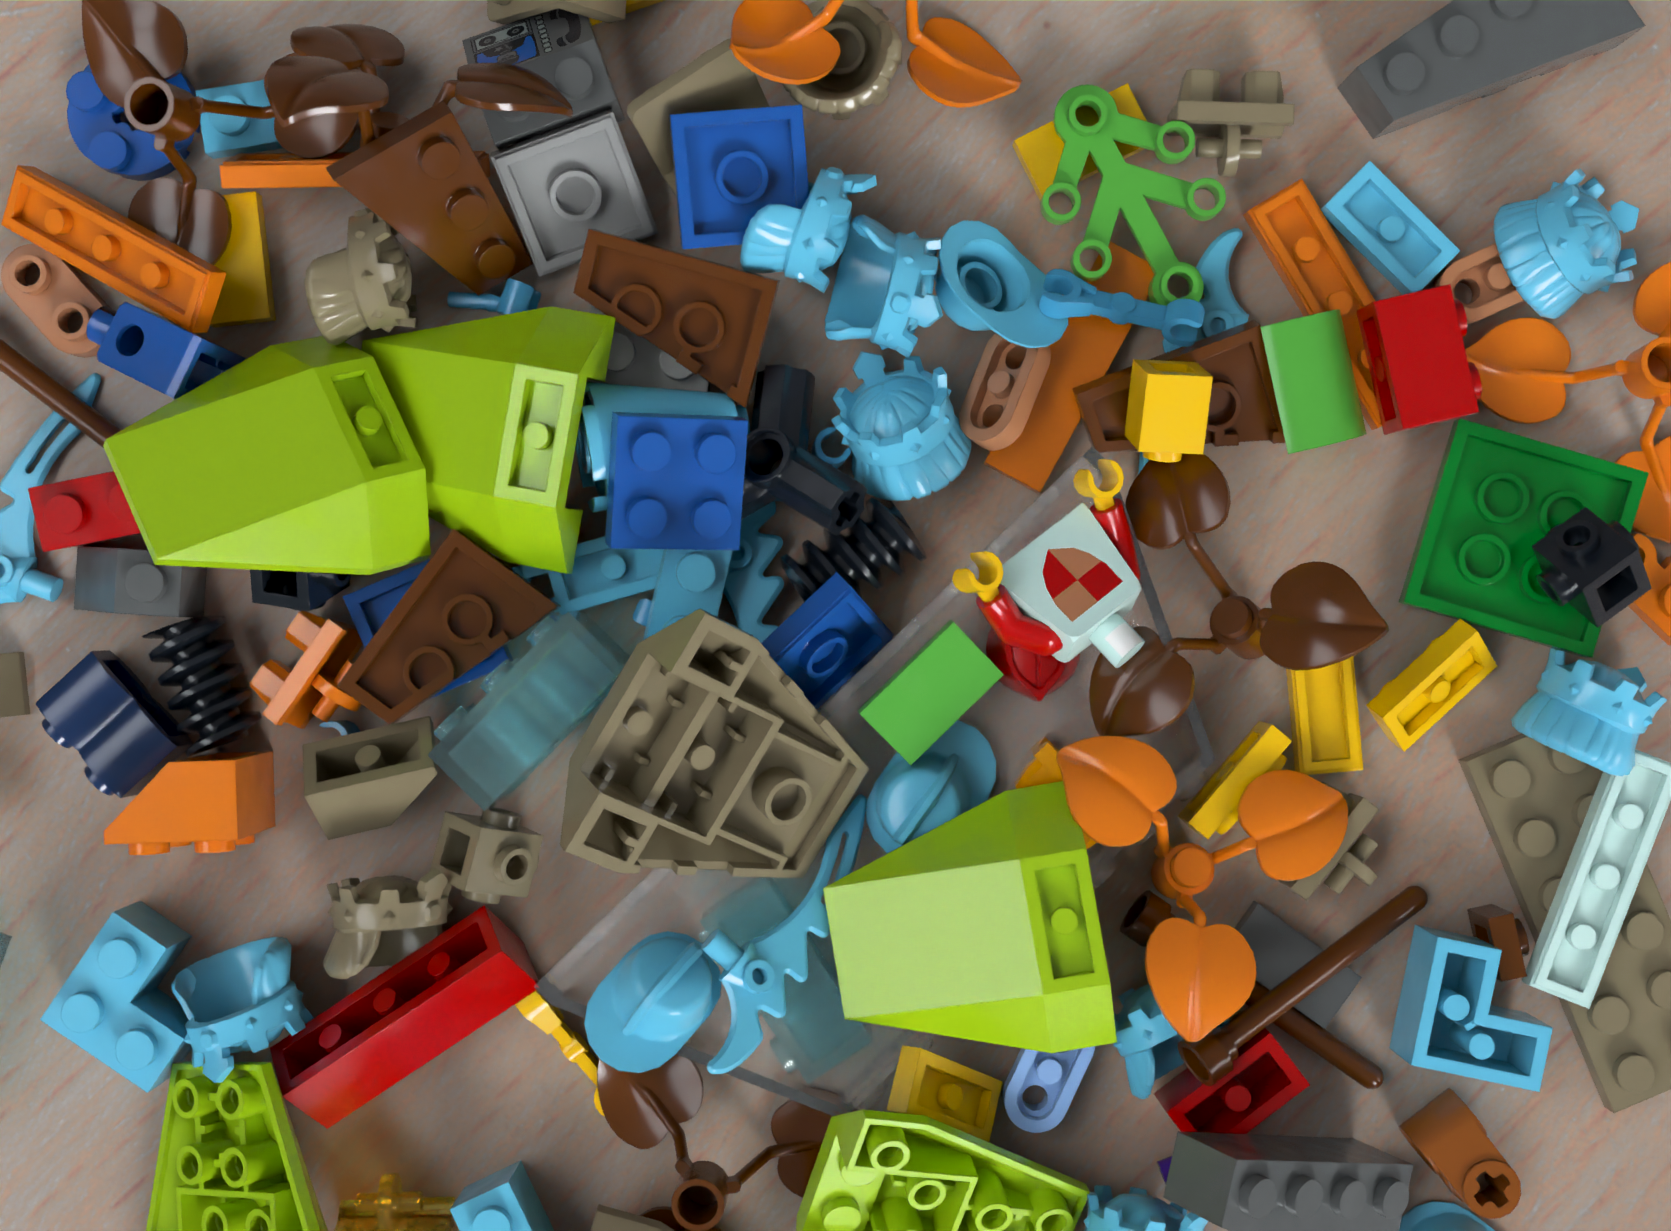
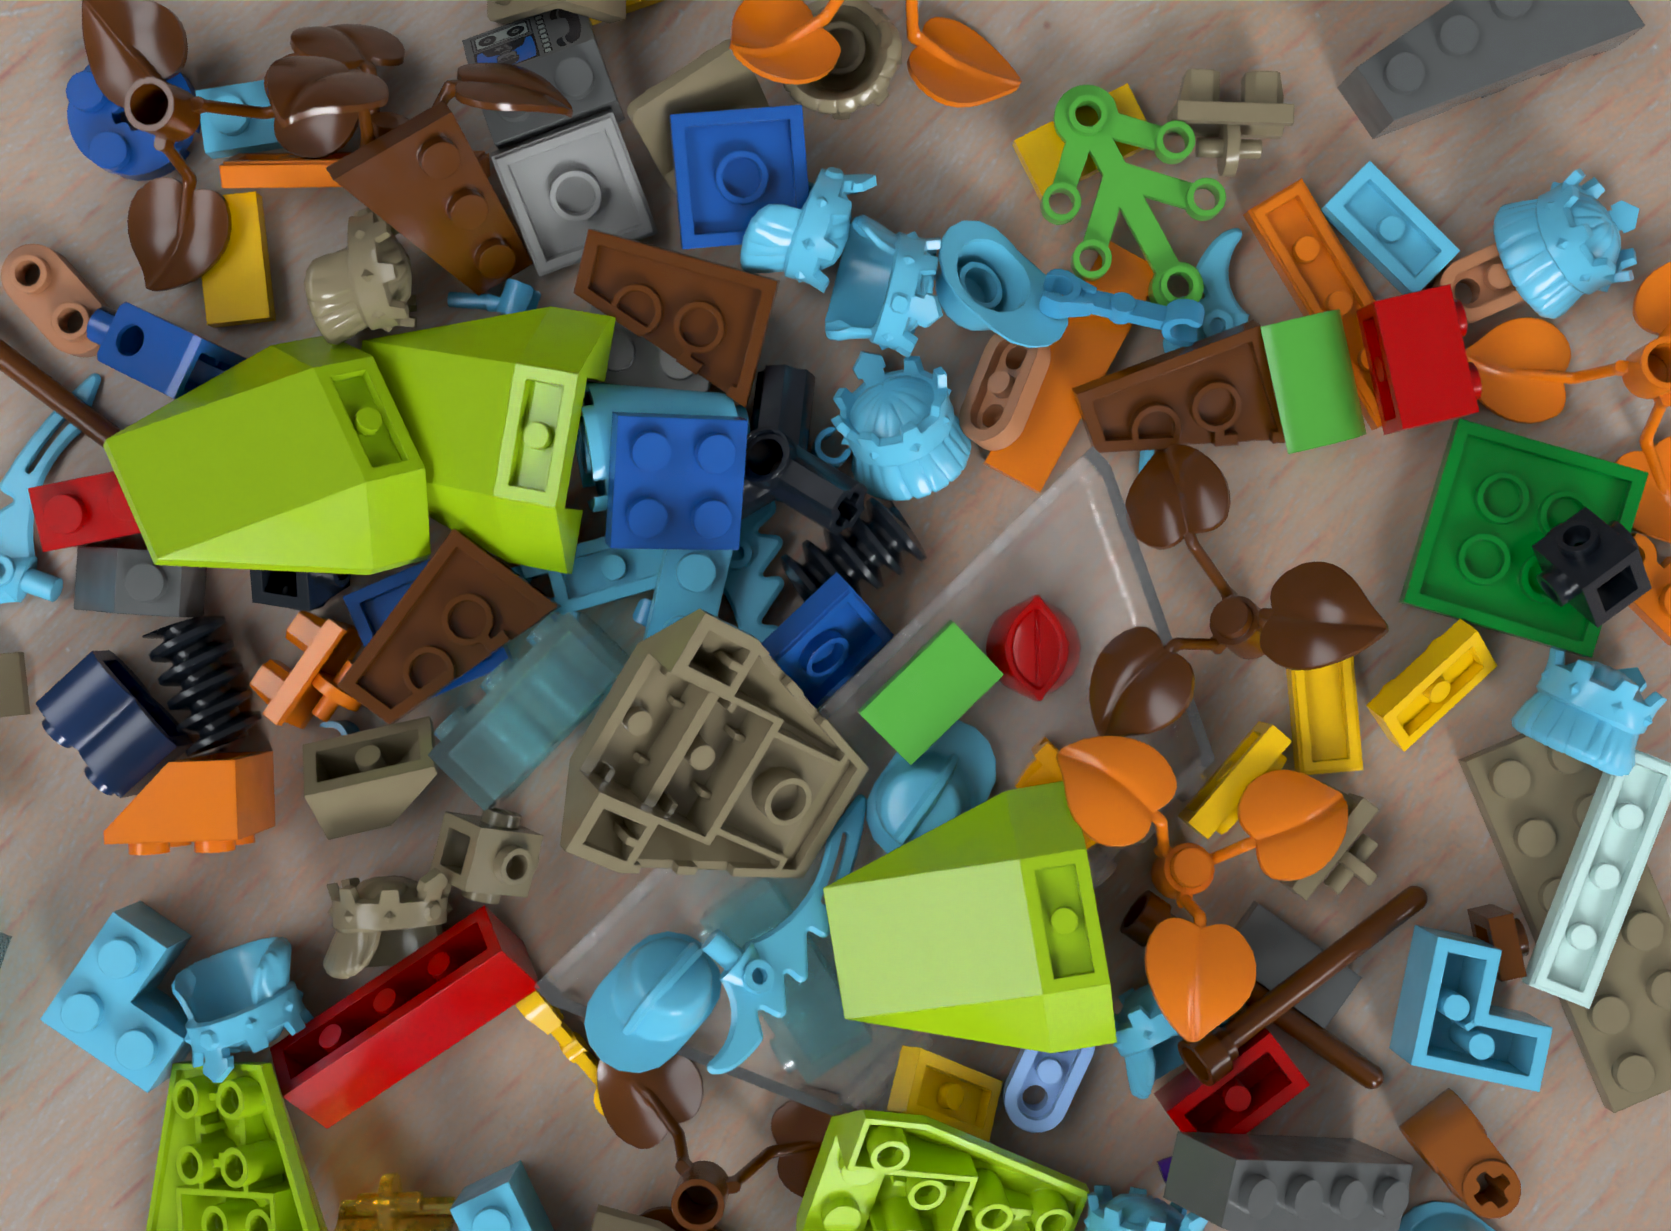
orange tile [1,165,227,333] -> none
torso [952,459,1145,668] -> none
yellow brick [1124,359,1213,462] -> none

